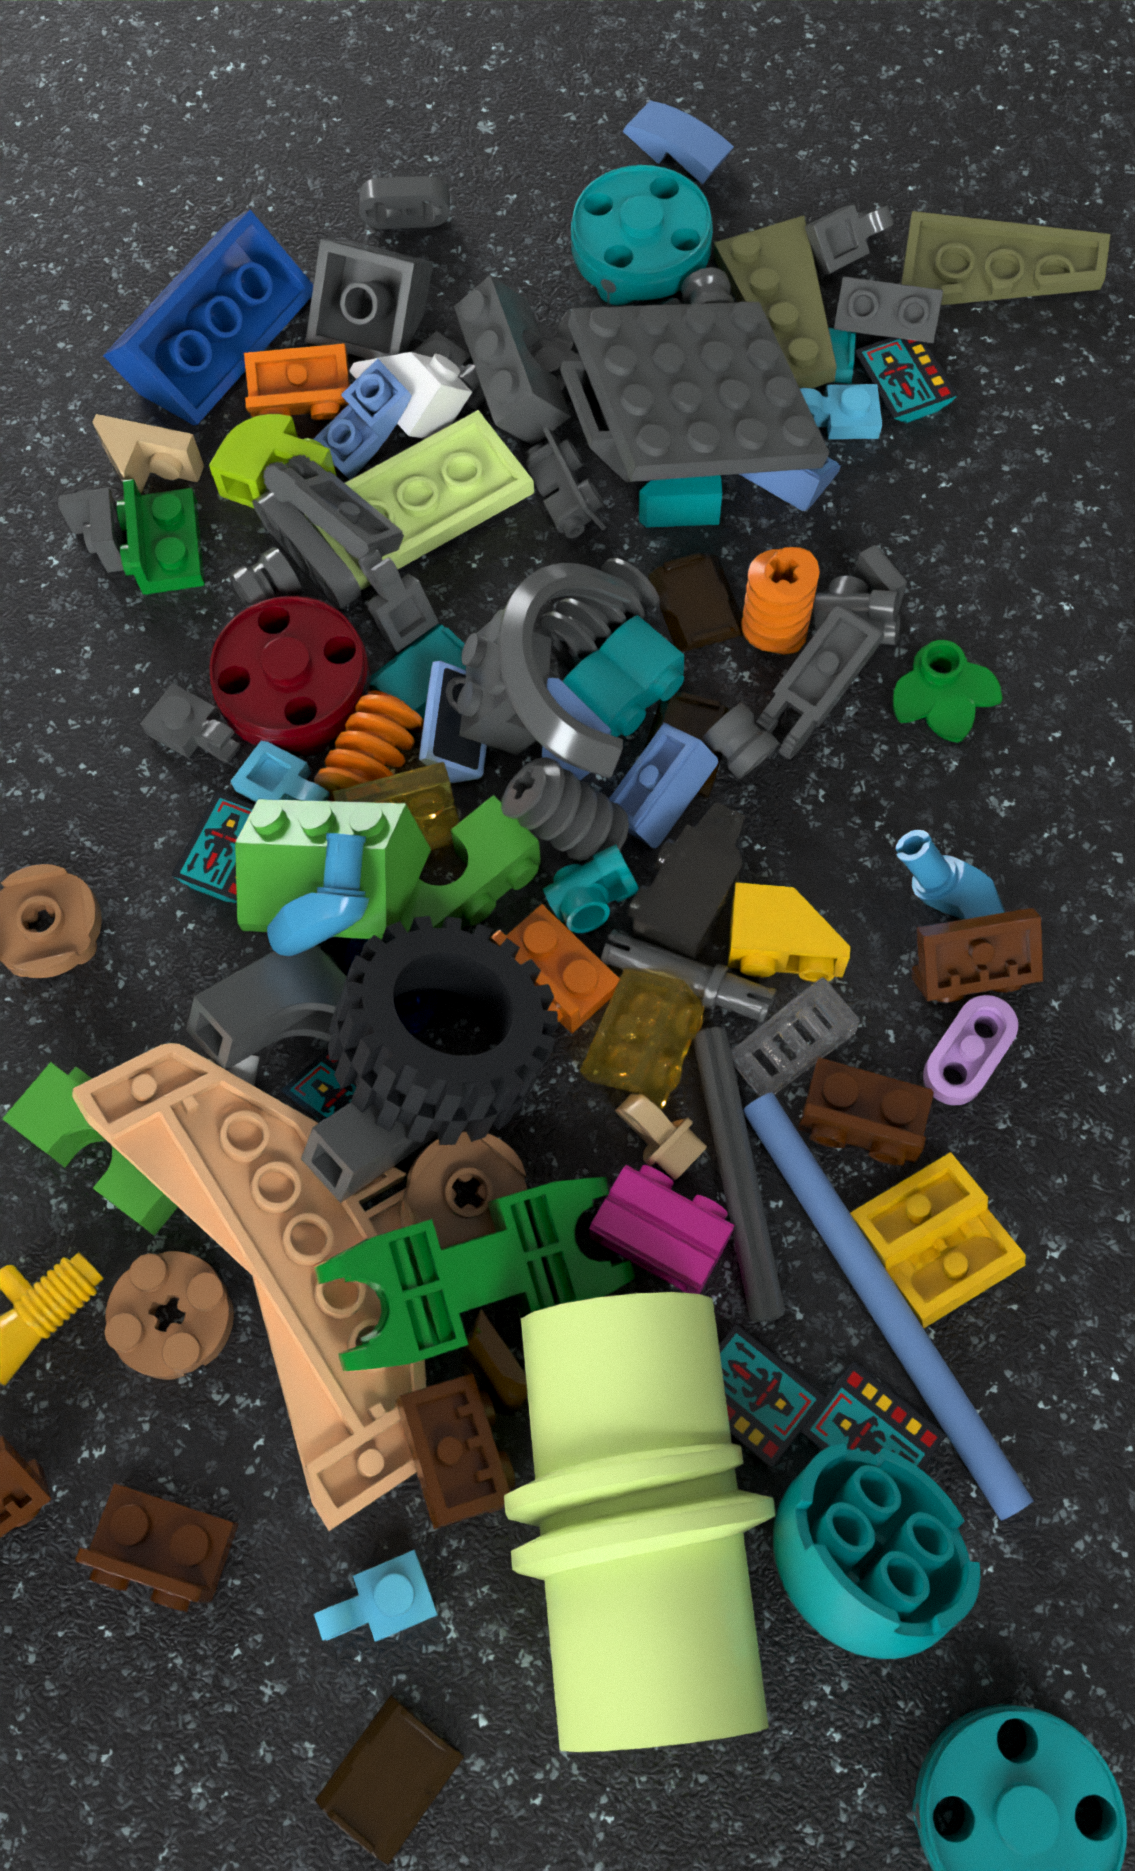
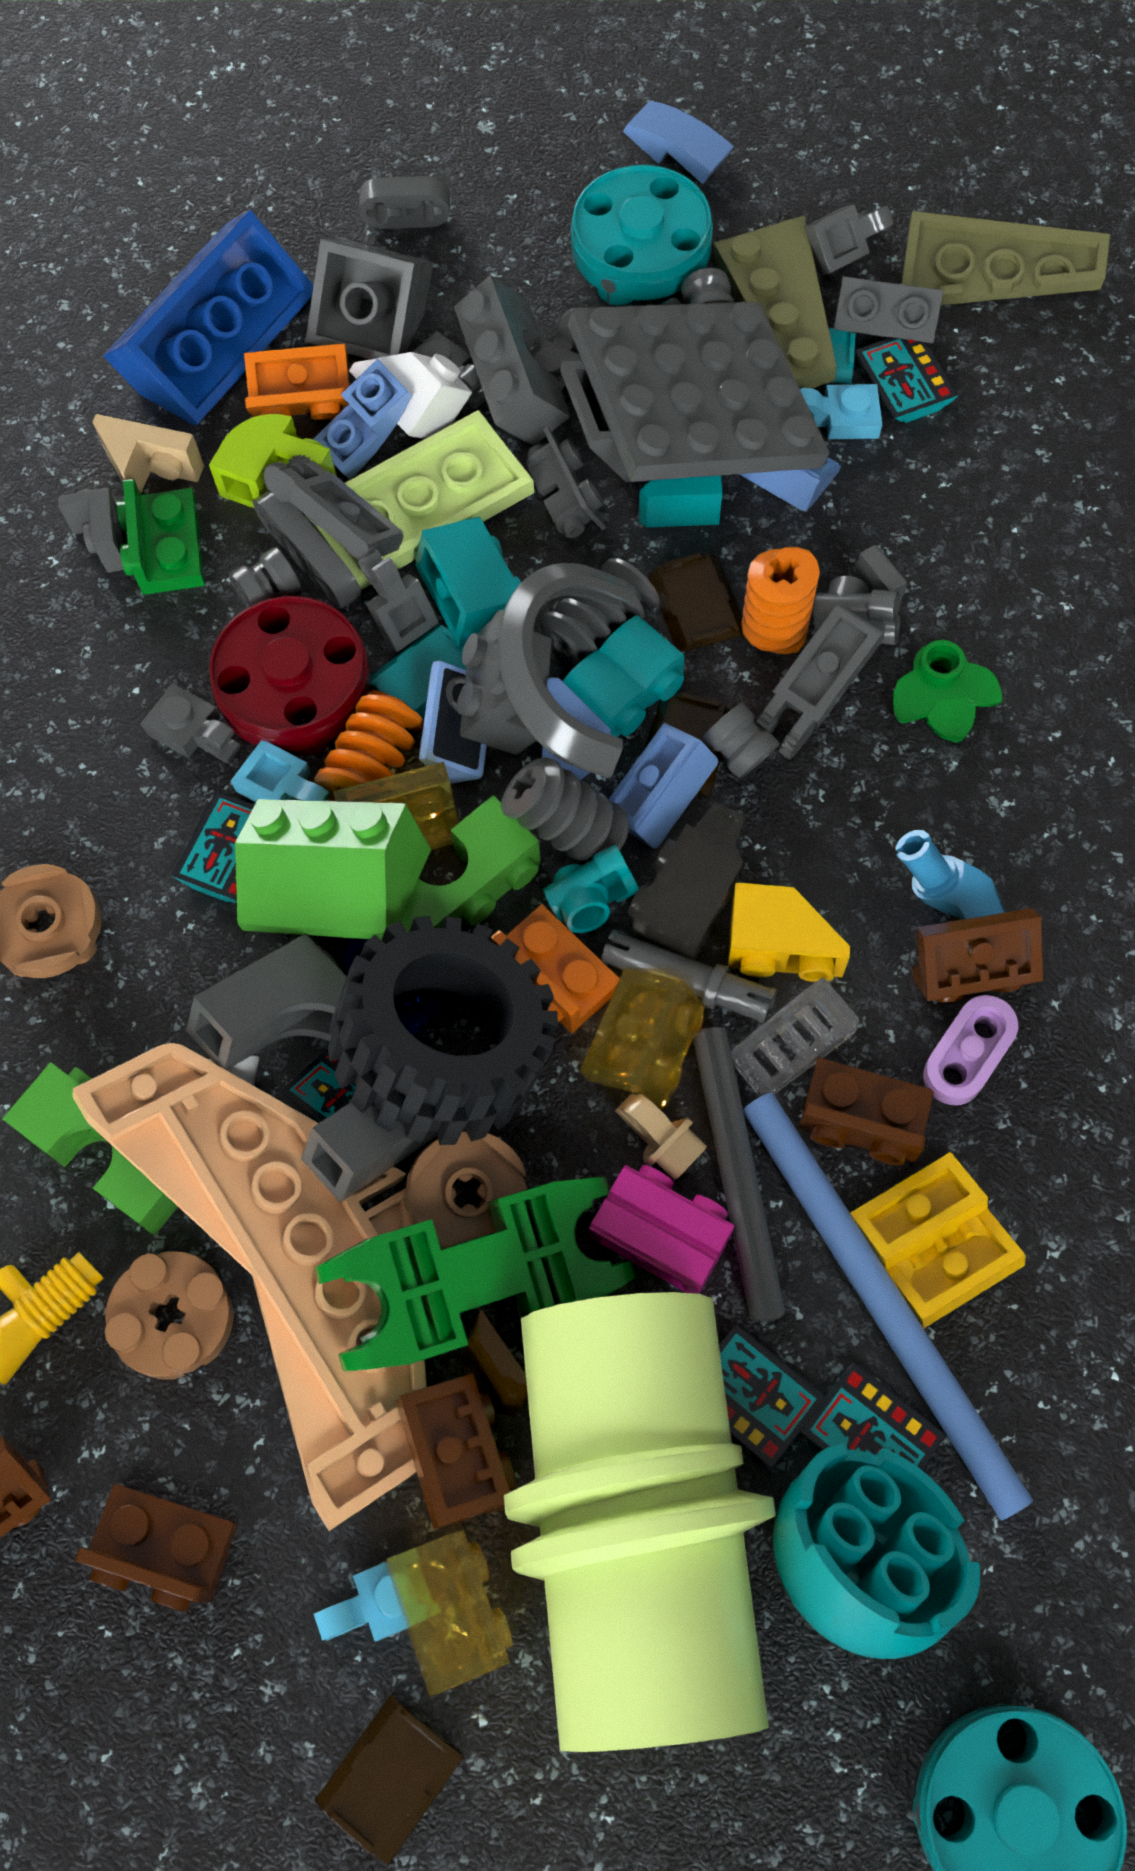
dark azure arm [267,833,369,956] -> none
none -> clear yellow bracket [385,1529,512,1697]
none -> teal brick [415,516,521,646]

